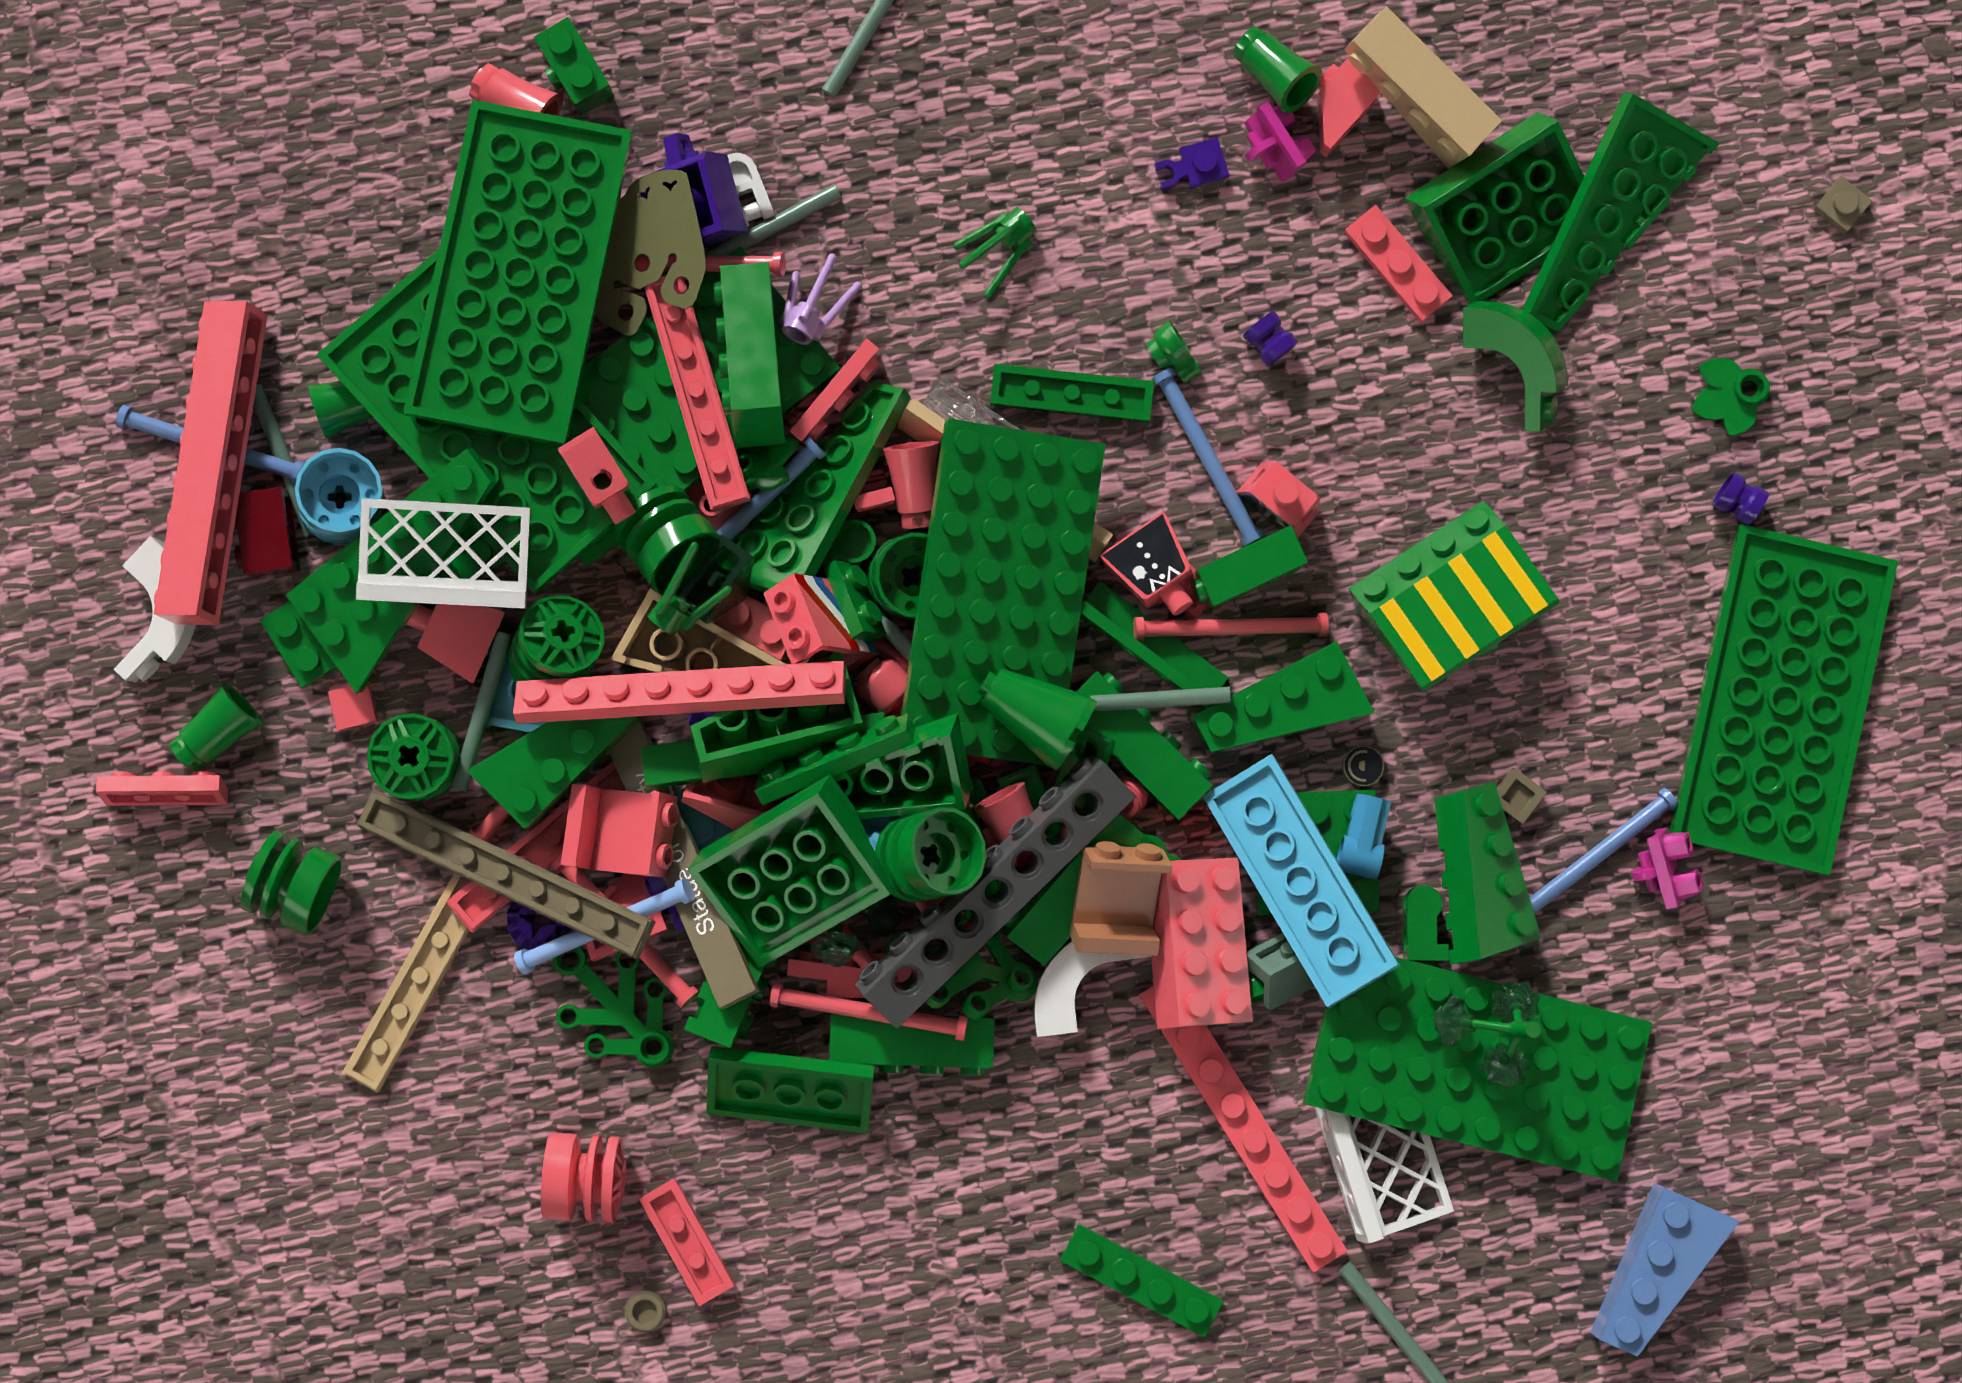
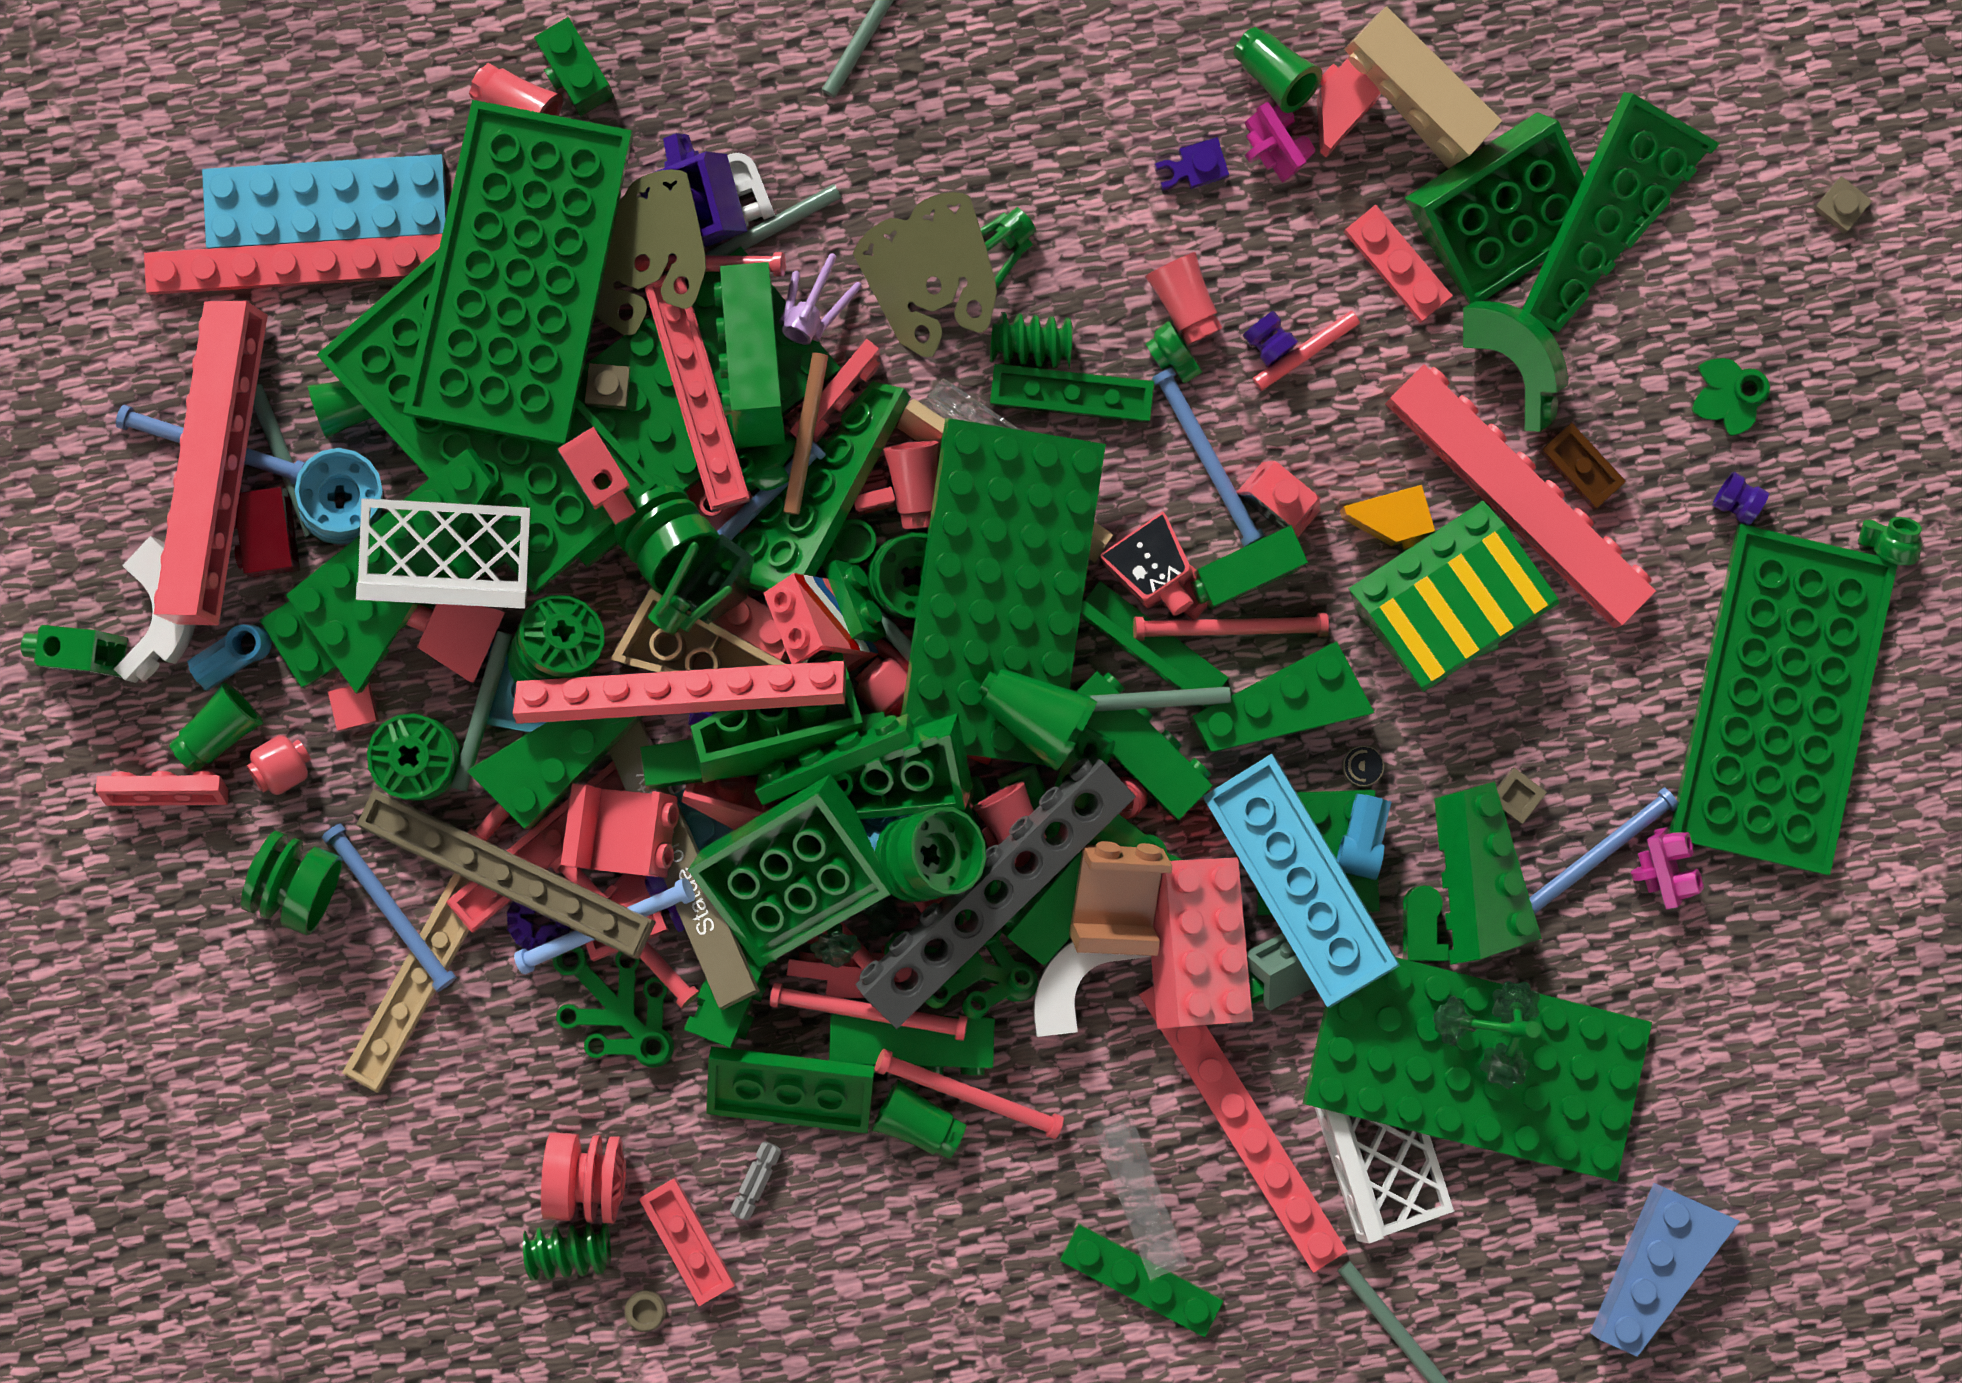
none -> green torso [21,625,128,678]
none -> coral plate [144,234,442,295]
none -> dark azure piece [187,625,272,691]
none -> medium azure plate [202,154,447,249]
none -> coral head [246,735,311,795]
none -> medium blue bar [322,823,457,992]
none -> green piece [523,1221,611,1281]
none -> dark tan plate [585,363,631,410]
none -> light grey axle [730,1141,781,1221]
none -> nougat bar [783,353,828,515]
none -> olive piece [853,192,997,357]
none -> green plant [872,1079,967,1159]
none -> coral bar [875,1049,1064,1139]
none -> green piece [989,312,1073,369]
none -> clear plate [1092,1110,1188,1280]
none -> coral plant [1145,252,1222,345]
none -> coral bar [1253,311,1360,391]
none -> light orange slope [1340,485,1435,550]
none -> coral brick [1385,364,1656,628]
none -> reddish brown plate [1539,422,1626,510]
none -> green piece [1858,517,1923,565]

